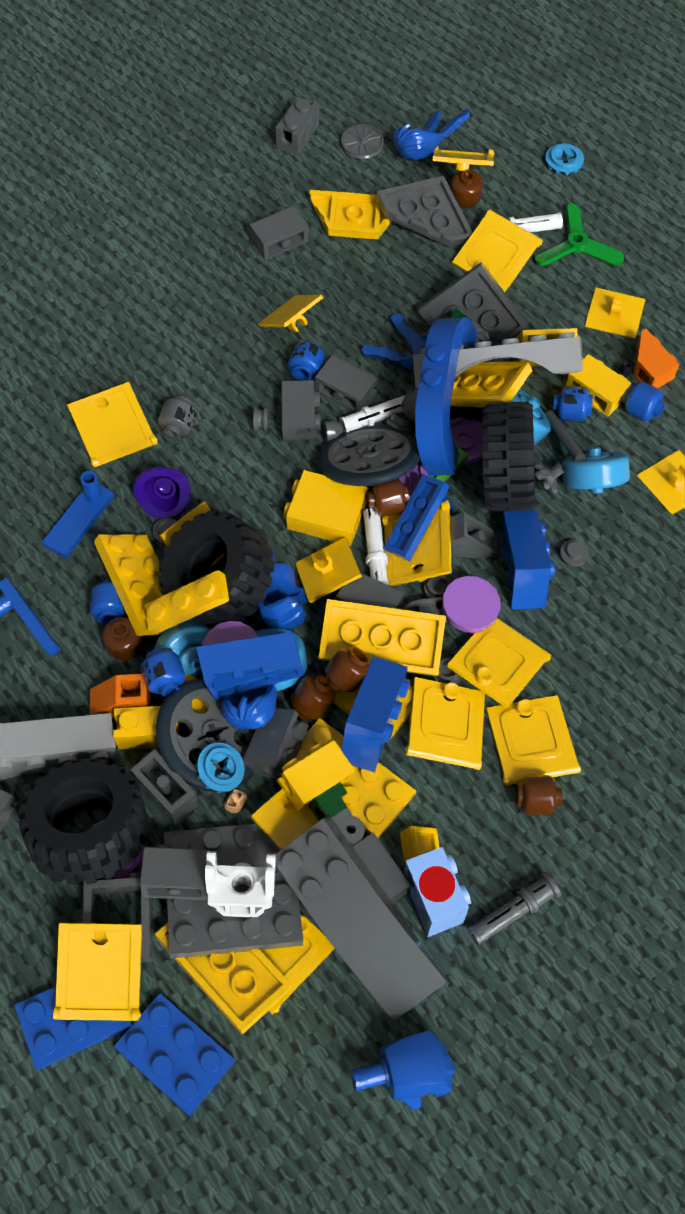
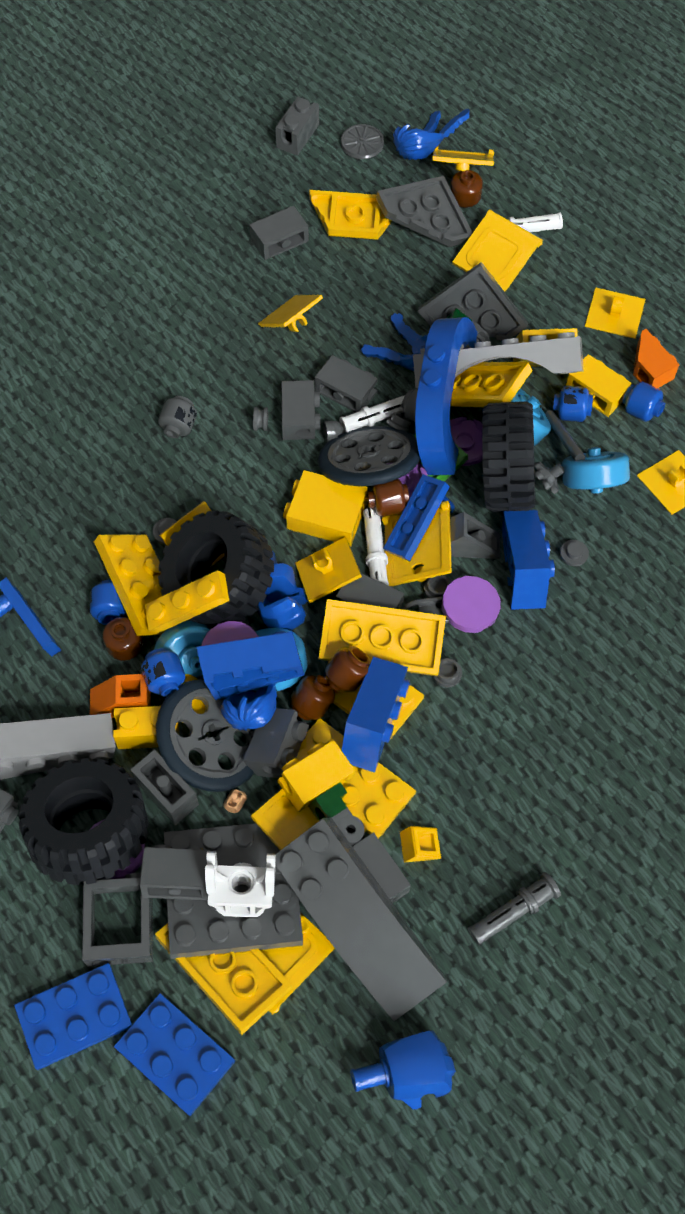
blue piece [42,471,115,559] -> none
yellow container [53,923,142,1021] -> none
yellow container [67,382,158,468] -> none
dark purple helmet [133,467,191,519] -> none
dark azure gear [195,743,245,793] -> none
blue head [287,342,325,381] -> none
light blue brick [403,847,471,937] -> none
yellow container [405,677,485,770] -> none
yellow container [447,618,552,708] -> none
yellow container [486,695,580,786] -> none
reddish brown head [516,775,563,816] -> none
green piece [535,203,624,266] -> none
dark azure gear [545,143,584,176] -> none
black rock [613,361,633,378] -> none

